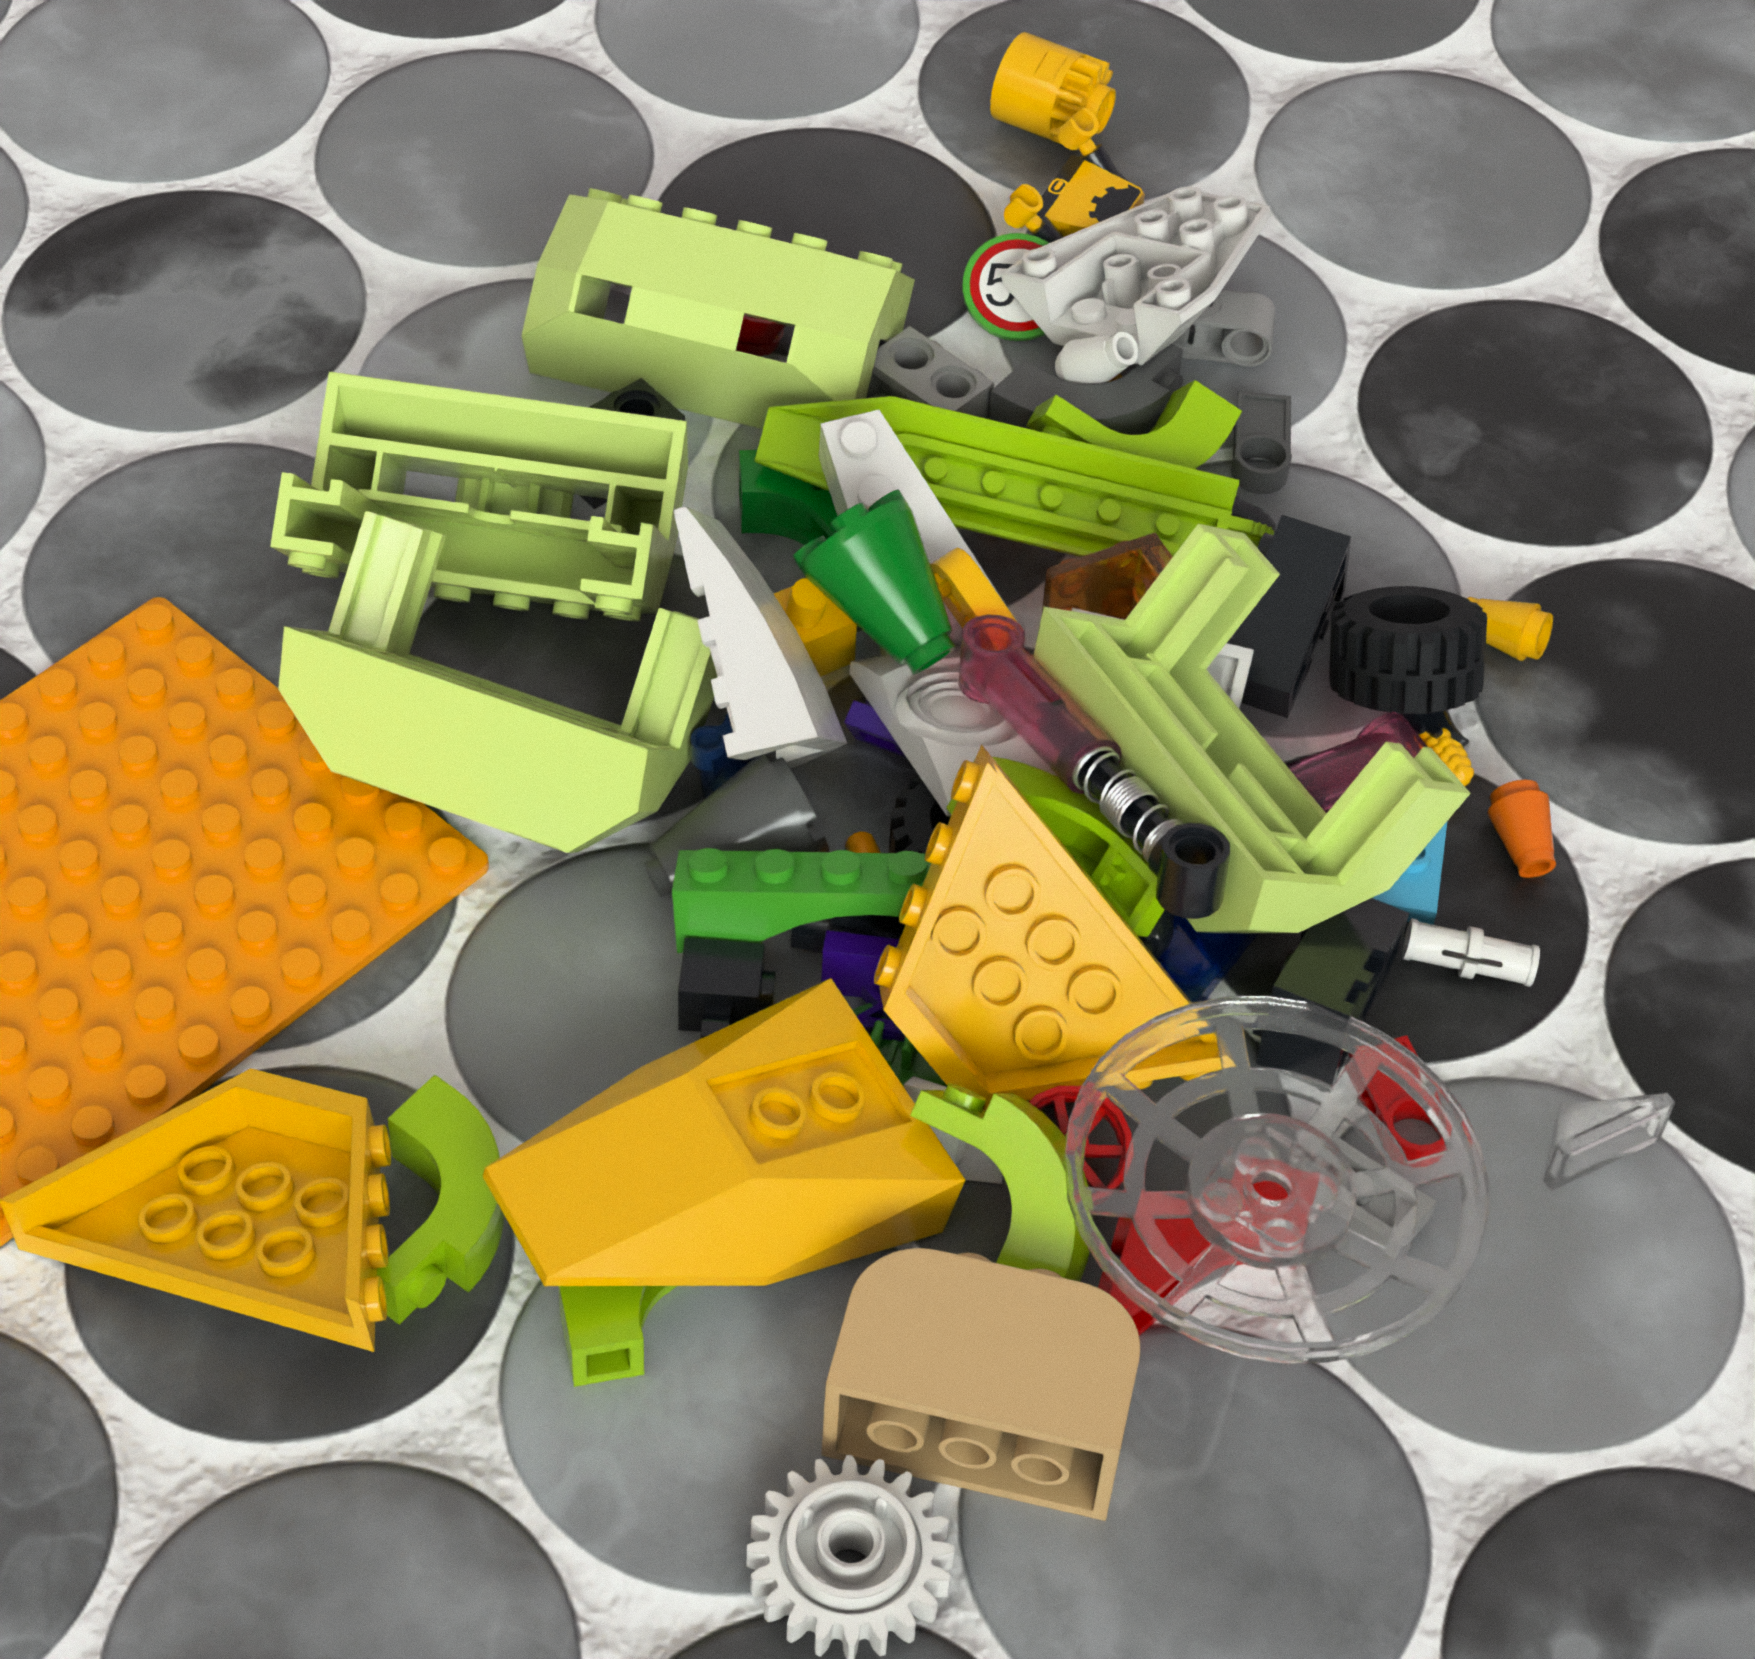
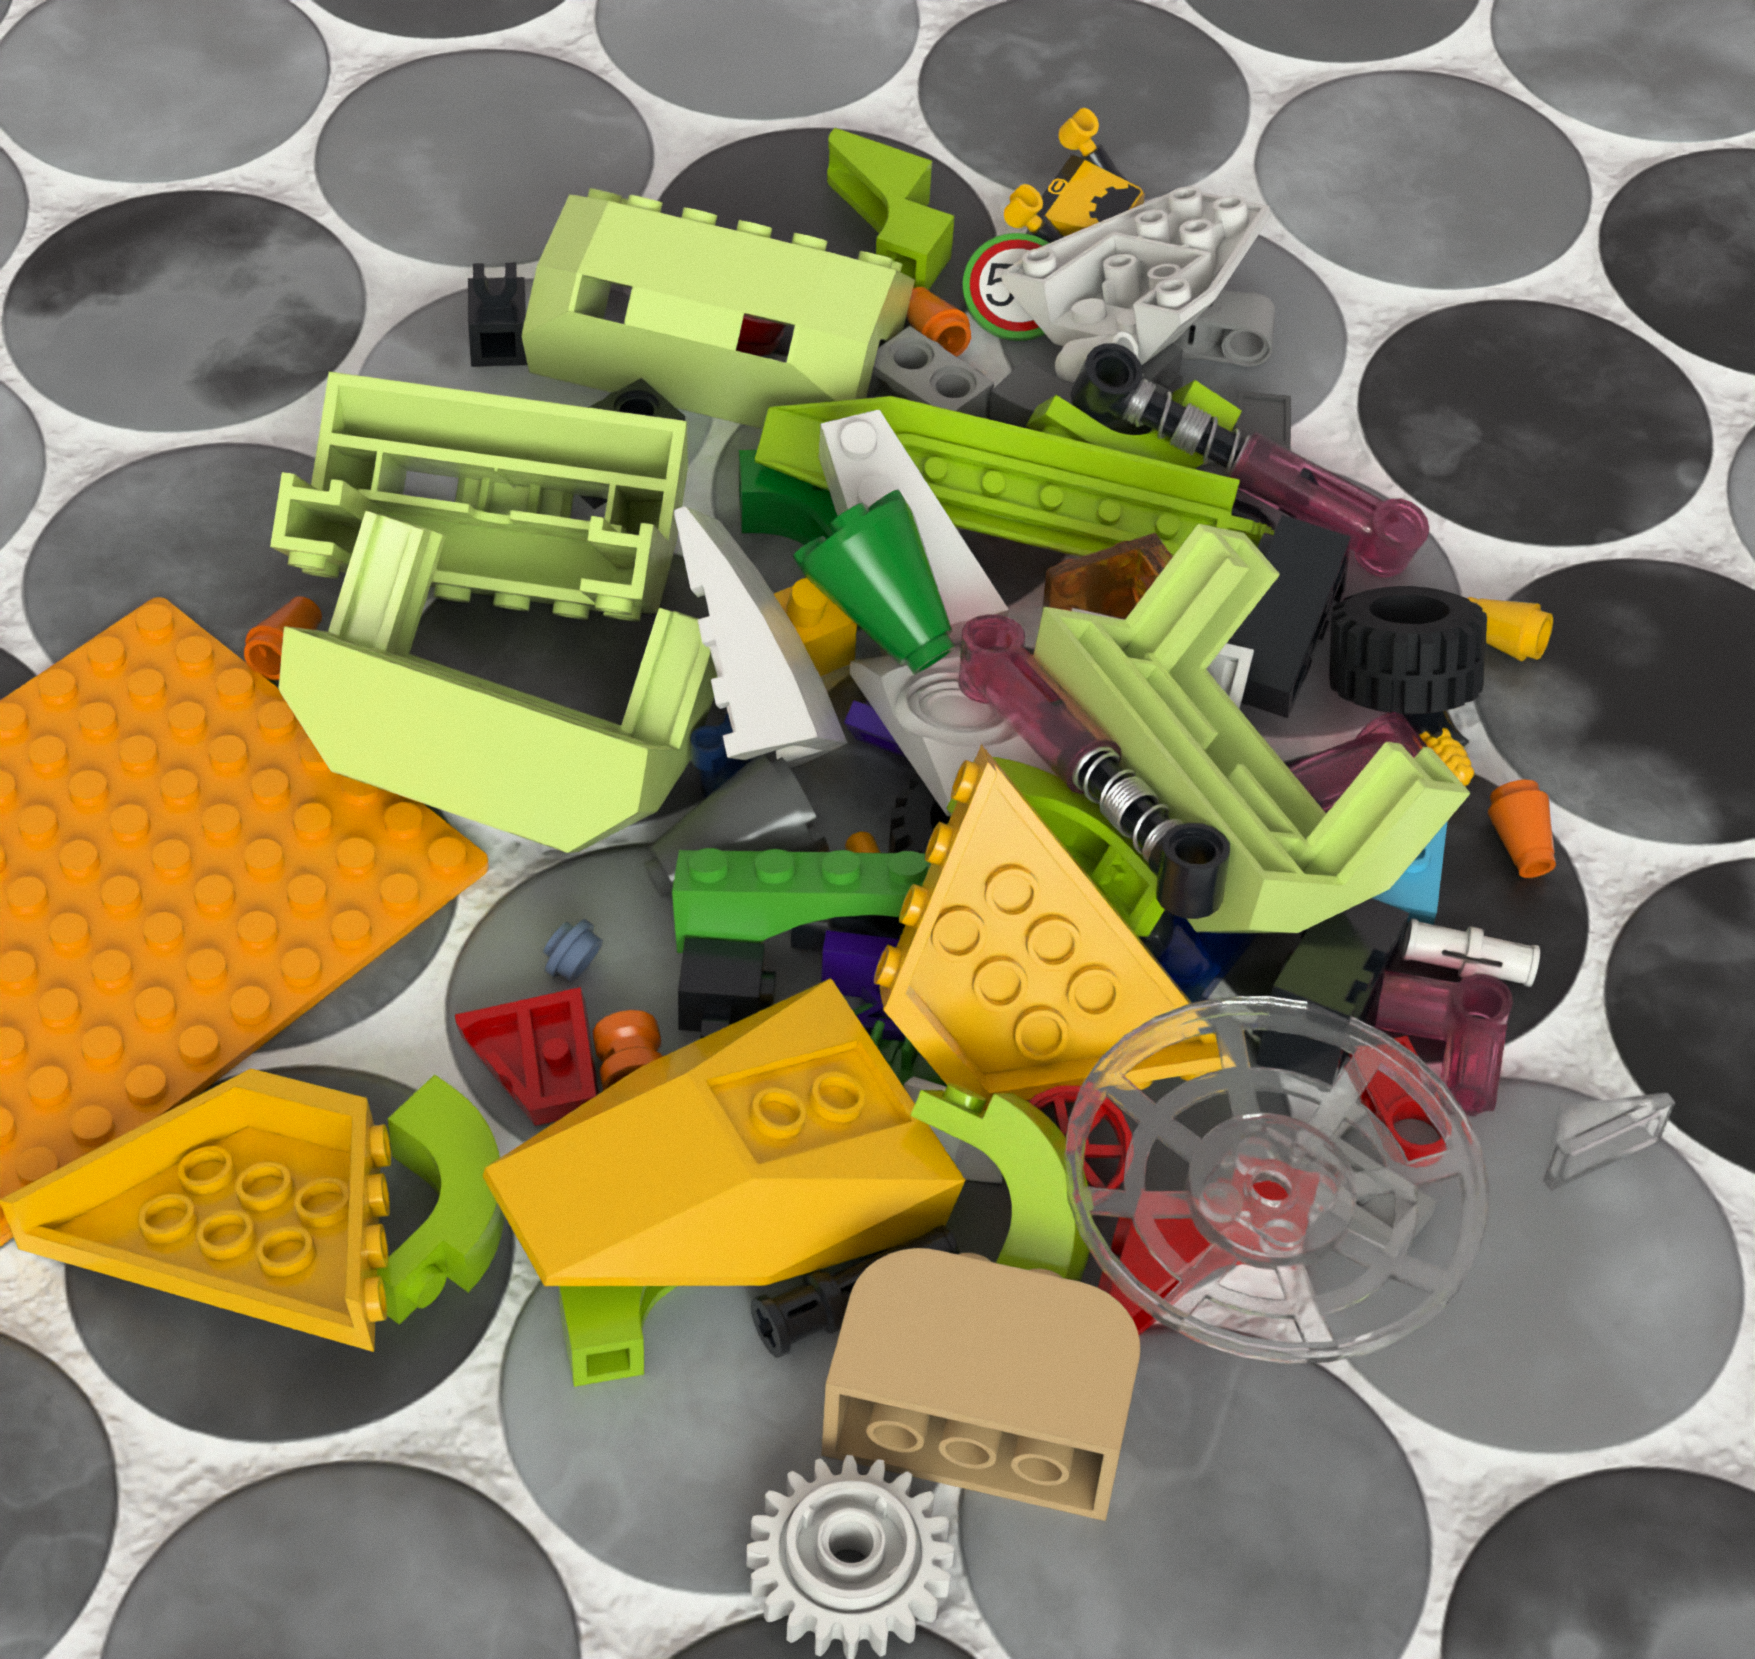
yellow beam [931,547,1024,663] -> none
yellow gear [990,32,1116,144] -> none
none -> orange cone [244,596,322,680]
none -> red wing [455,987,599,1126]
none -> black brick [468,262,528,367]
none -> sand blue plate [543,919,603,982]
none -> orange wheel [592,1010,663,1091]
none -> black pin [751,1225,960,1357]
none -> lime arch [827,128,954,290]
none -> orange cone [906,287,971,357]
none -> piece [1070,343,1430,578]
none -> clear pink piece [1375,970,1513,1117]

